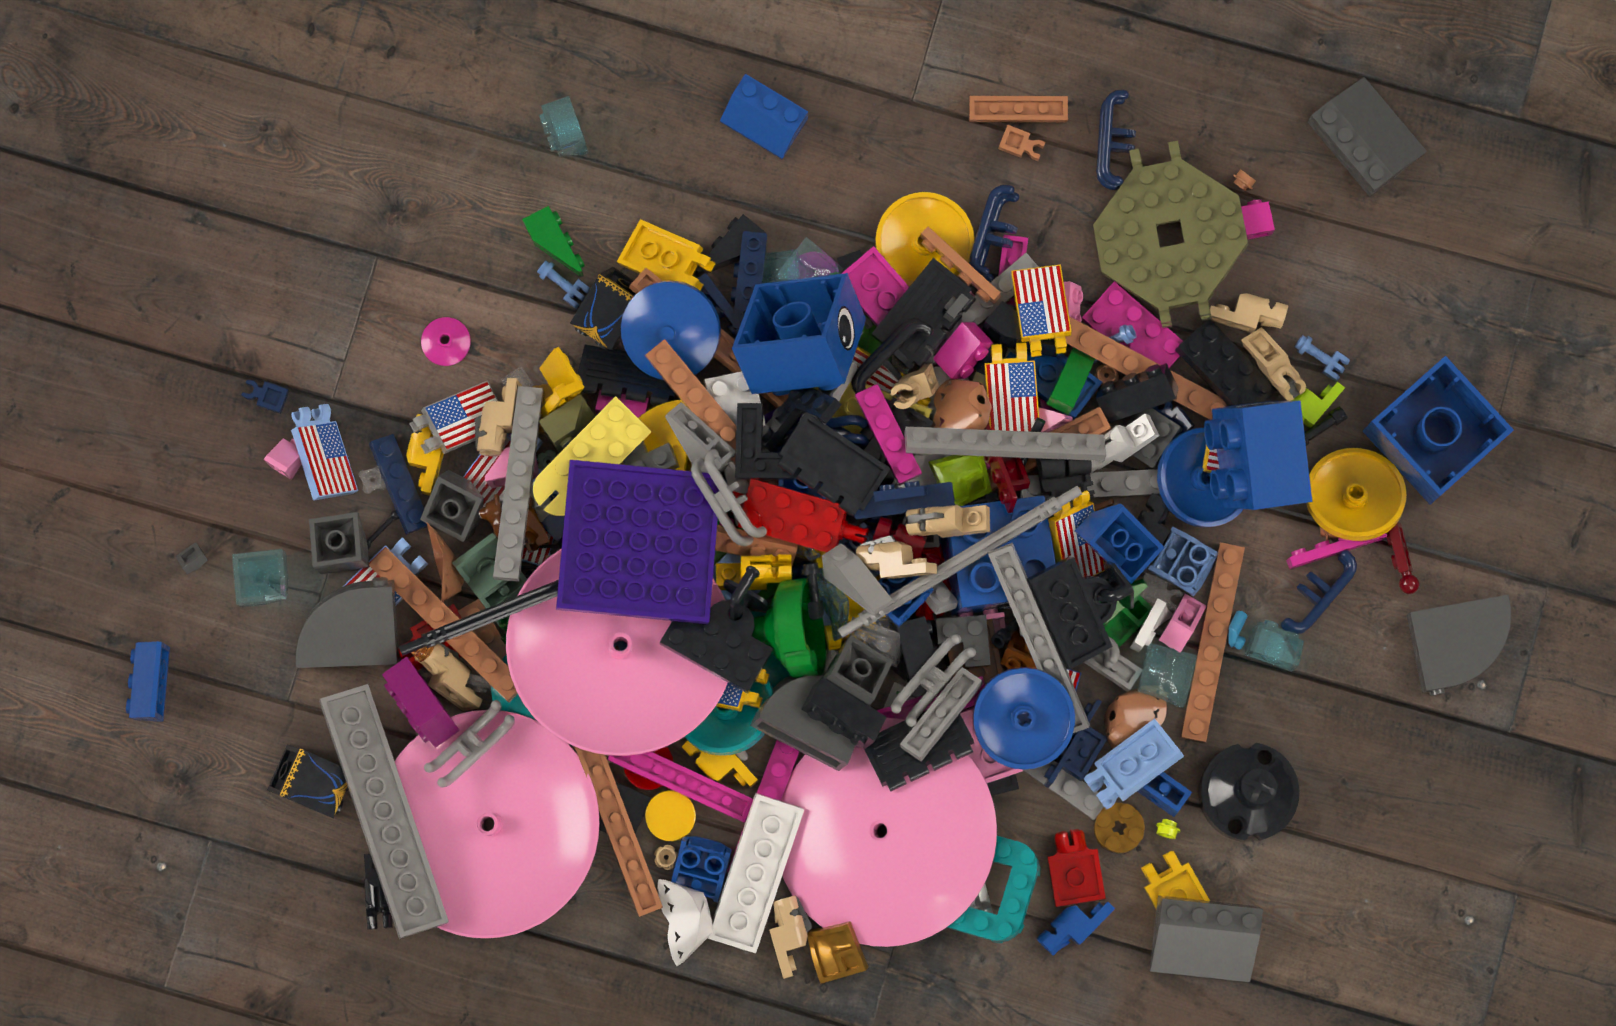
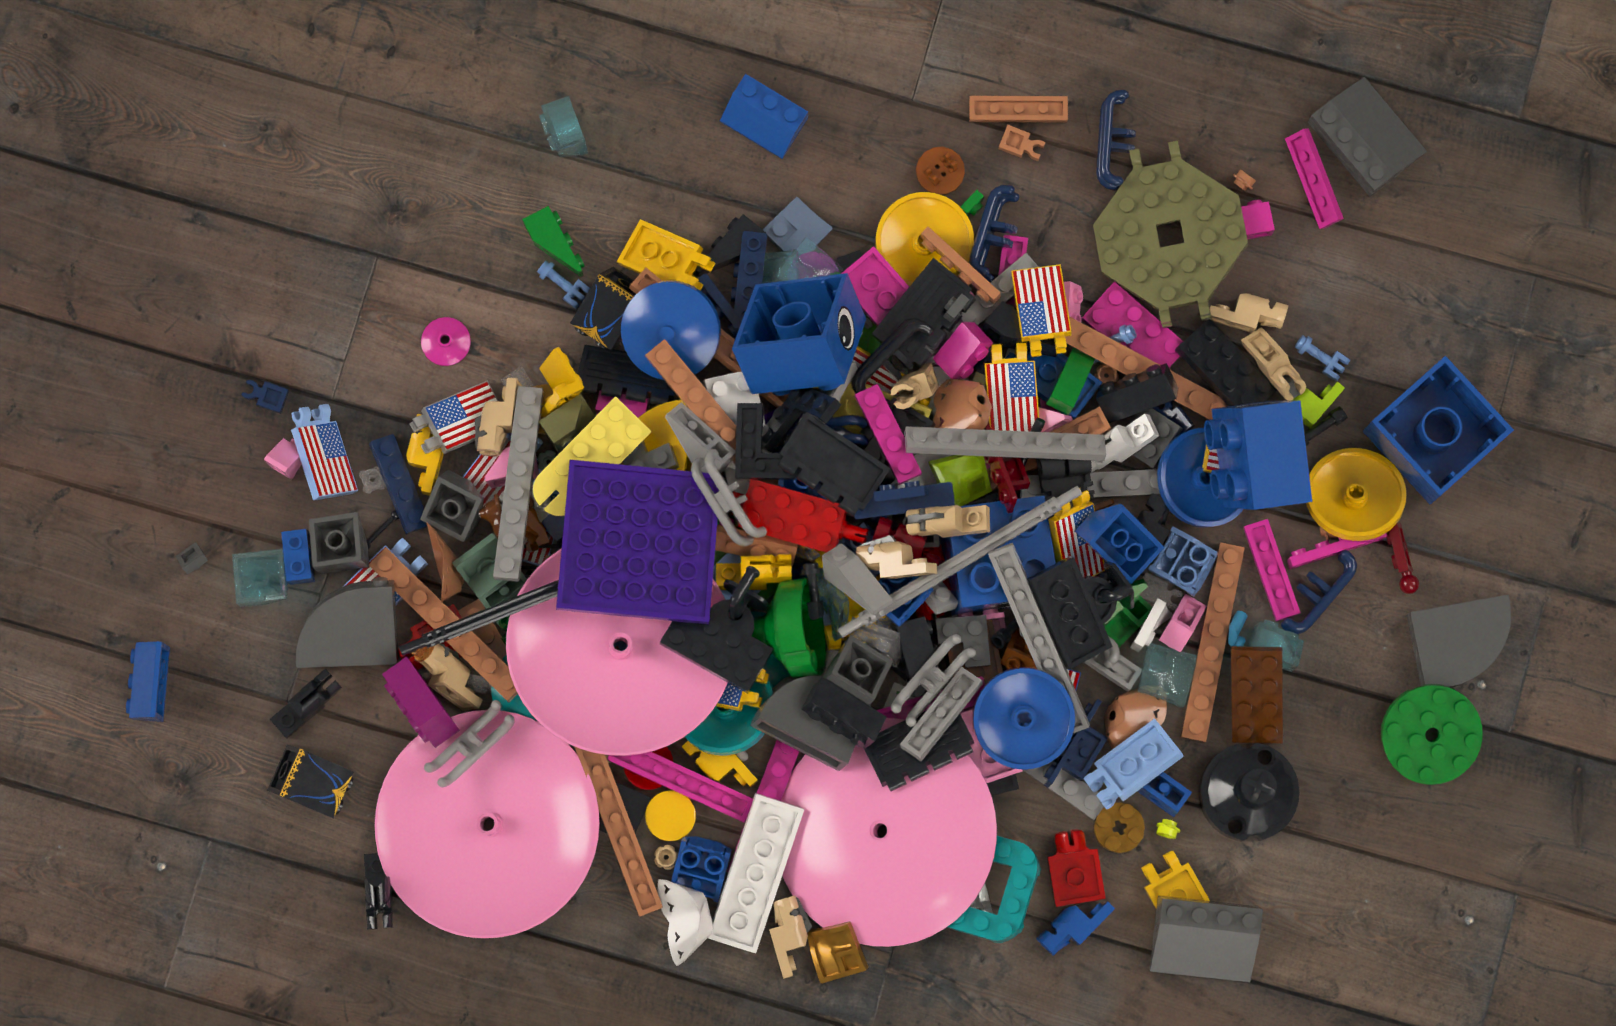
light grey plate [319,684,449,939] -> none
none -> black plate [270,668,342,739]
none -> blue brick [281,529,315,585]
none -> sand blue plate [763,197,833,262]
none -> dark orange plate [916,147,965,195]
none -> green plate [960,190,984,217]
none -> reddish brown plate [1231,646,1283,744]
none -> dark pink plate [1243,519,1300,621]
none -> dark pink plate [1285,128,1344,229]
none -> green plate [1381,684,1483,785]

